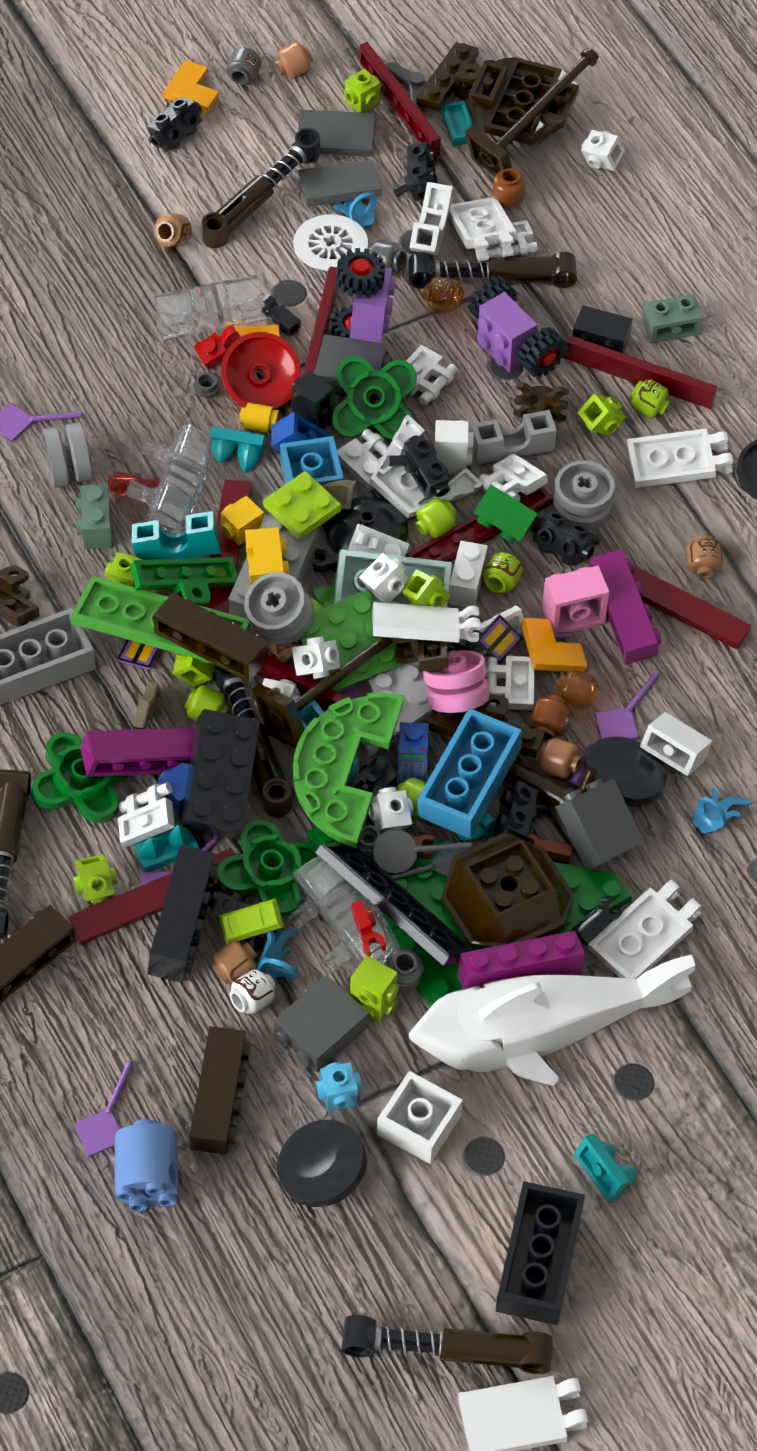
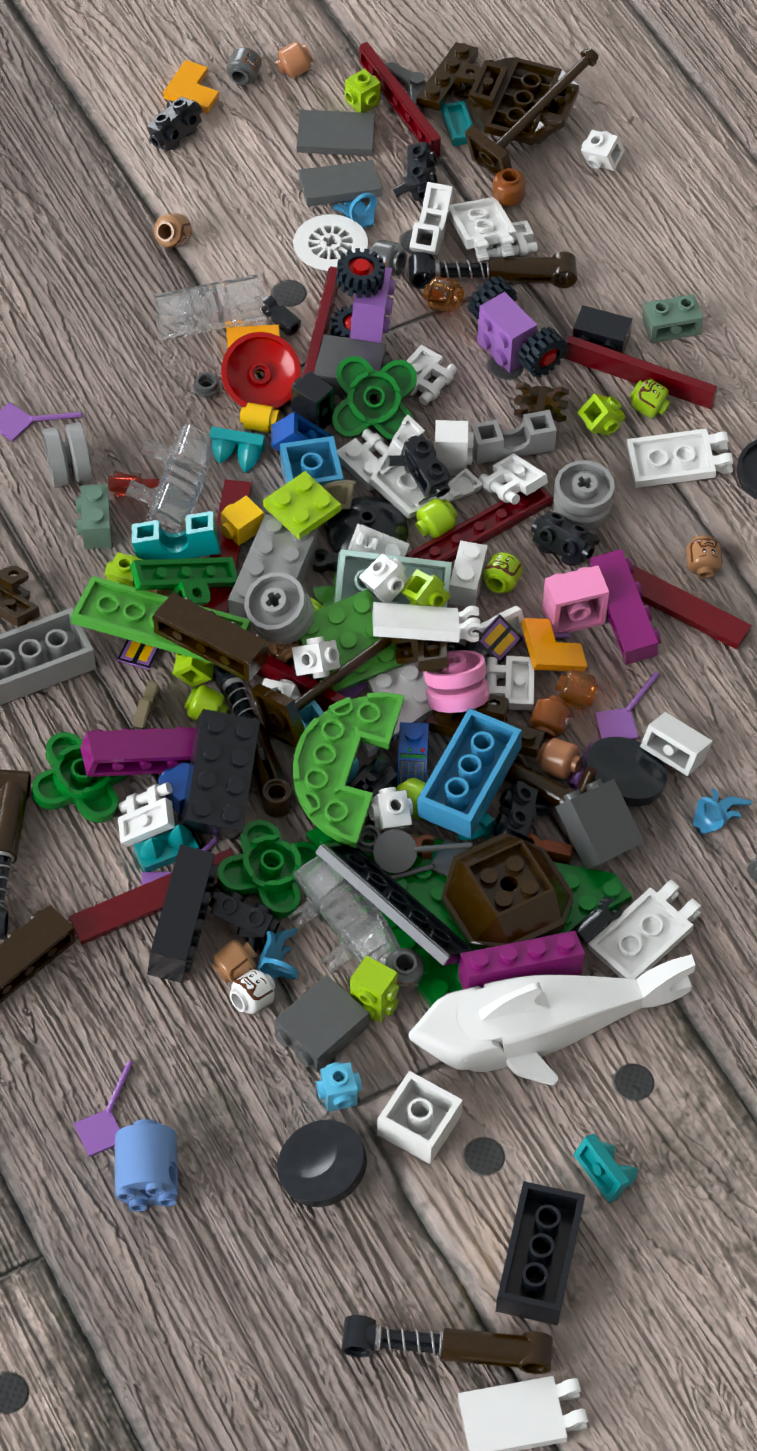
lime brick [73,854,118,903] -> none
dark brown brick [189,1026,251,1155] -> none
red plate [194,325,241,370] -> none
piece [201,128,320,248] -> none
lime tile [219,898,284,944] -> none
yellow brick [245,527,289,586] -> none
red plate [351,900,386,956] -> none
green brick [473,485,539,544] -> none

